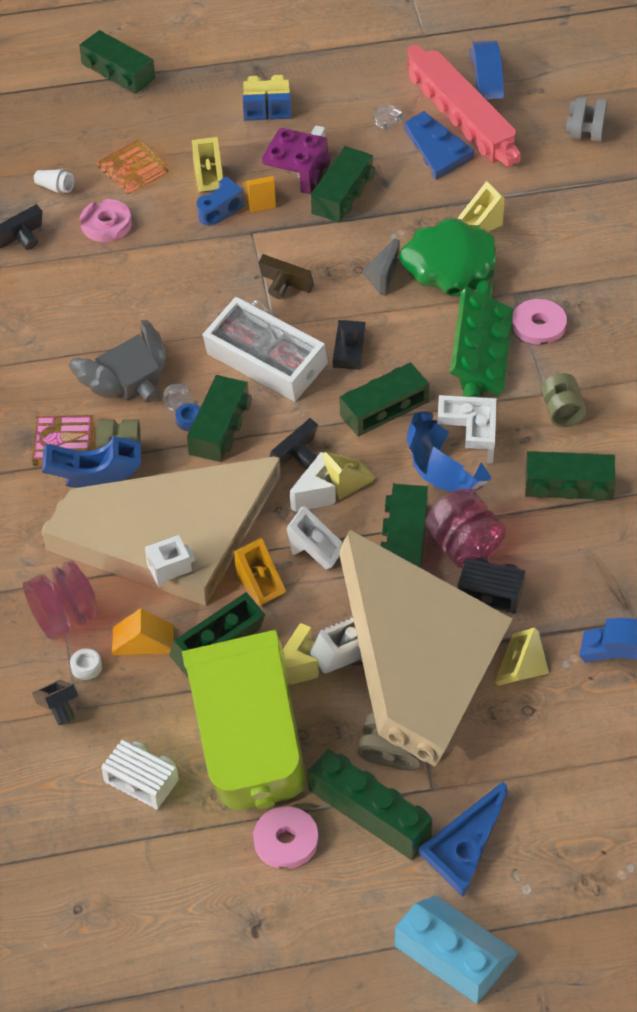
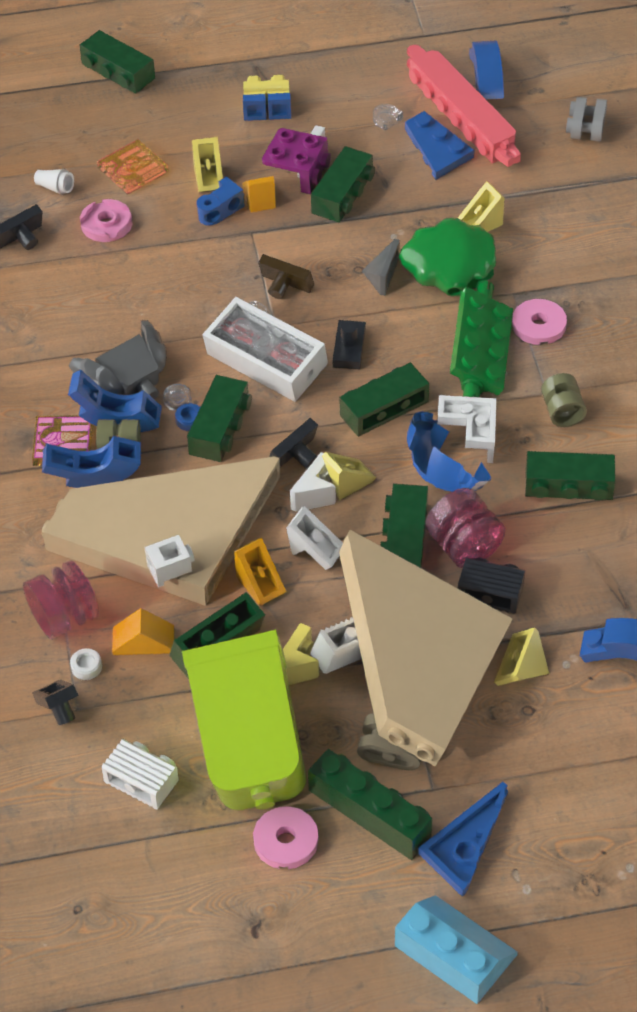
none -> blue arch [68,370,162,432]

